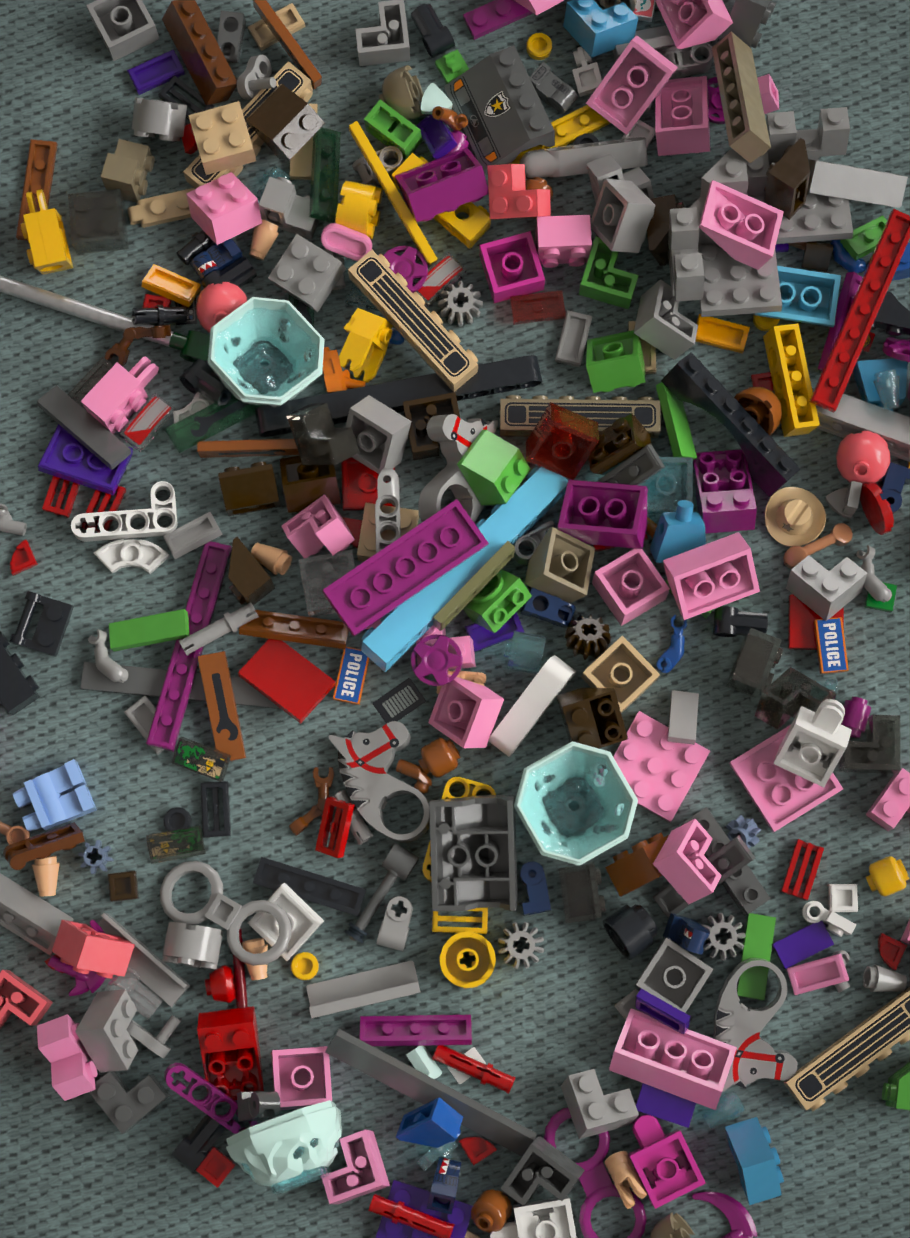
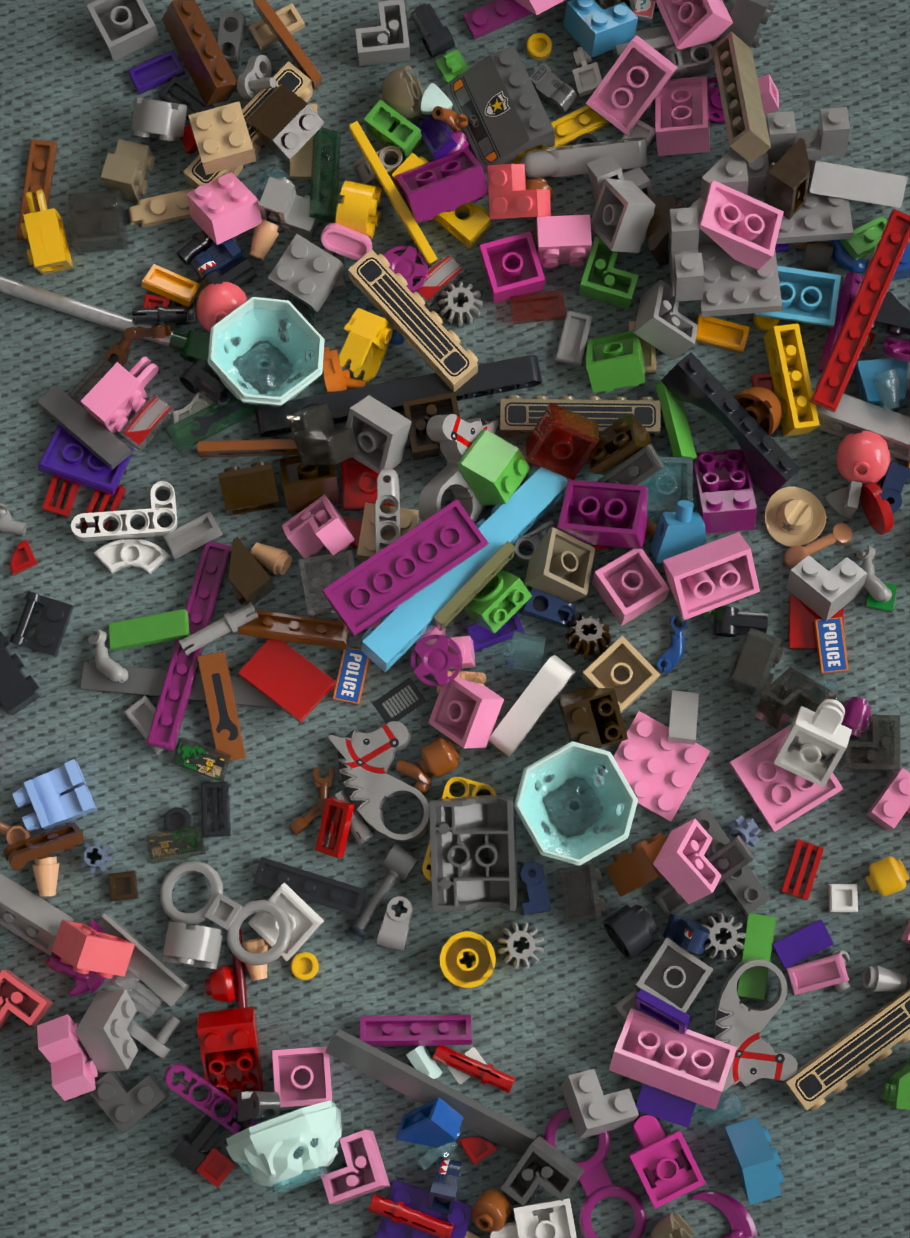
light grey panel [306,961,421,1018] -> none
yellow tile [432,908,488,934] -> none
light nougat hinge [605,1151,647,1209] -> none
white plate [802,901,856,937] -> none
red tile [878,933,907,971] -> none

